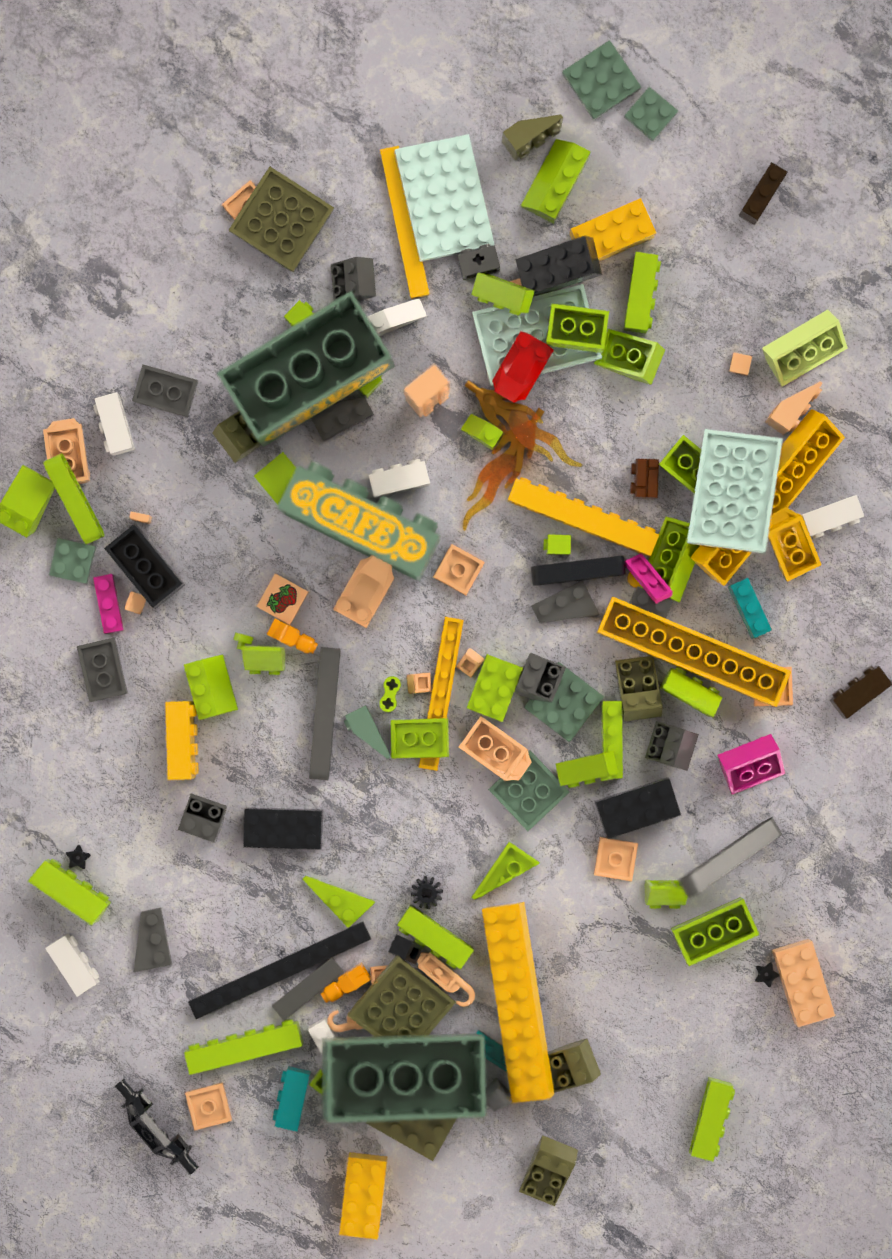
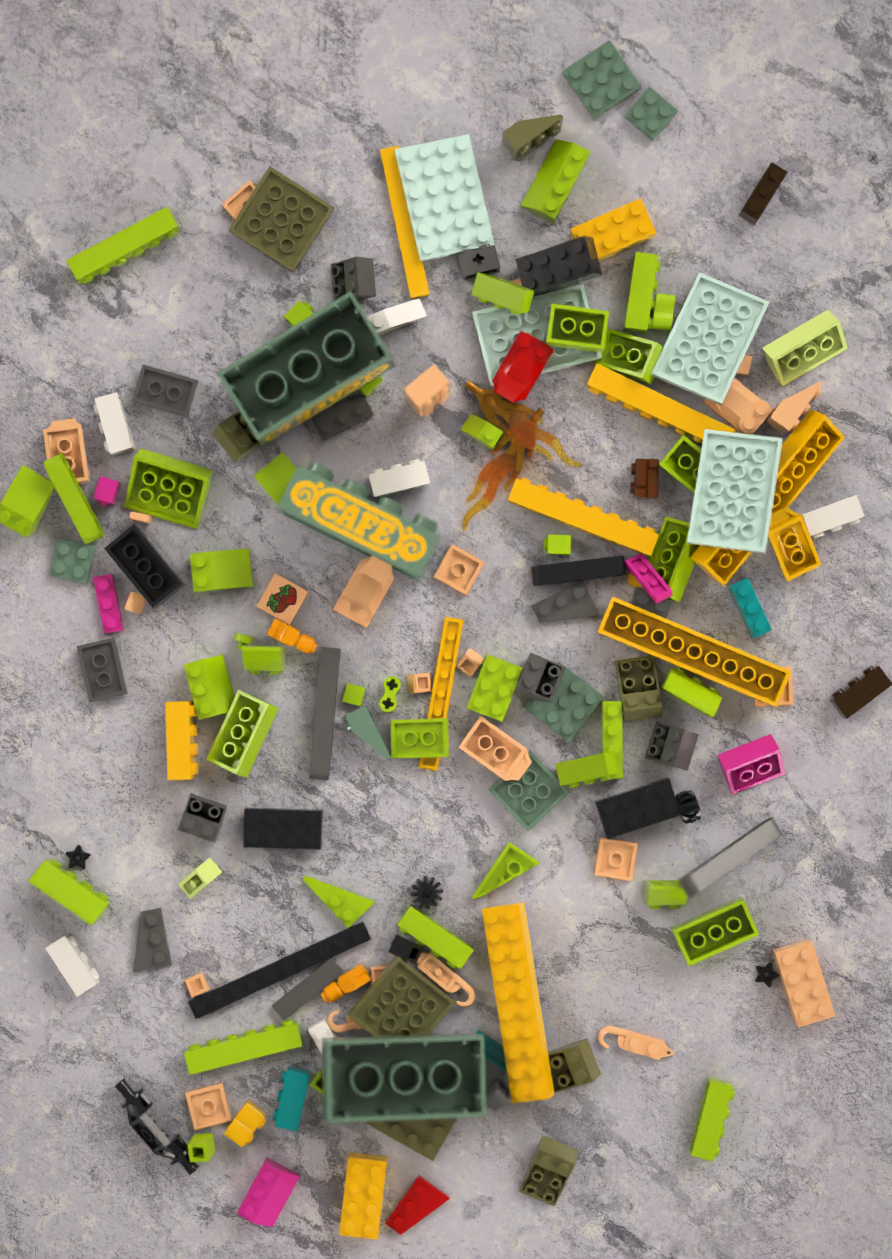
none -> lime brick [66,206,181,284]
none -> dark pink brick [94,476,121,507]
none -> lime slope [124,448,214,529]
none -> yellowish green slope [178,858,222,899]
none -> light nougat tile [184,972,210,998]
none -> lime brick [188,1133,216,1162]
none -> lime slope [190,549,253,593]
none -> lime slope [206,690,279,778]
none -> yellow brick [224,1100,267,1147]
none -> dark pink slope [237,1157,300,1227]
none -> lime tile [342,683,366,706]
none -> red wing [385,1175,450,1235]
none -> yellow brick [586,364,735,445]
none -> light nougat plate [598,1026,674,1060]
none -> light aqua plate [651,272,769,406]
none -> lime axle [651,293,676,331]
none -> black gear [676,790,701,824]
none -> light nougat slope [704,378,773,435]

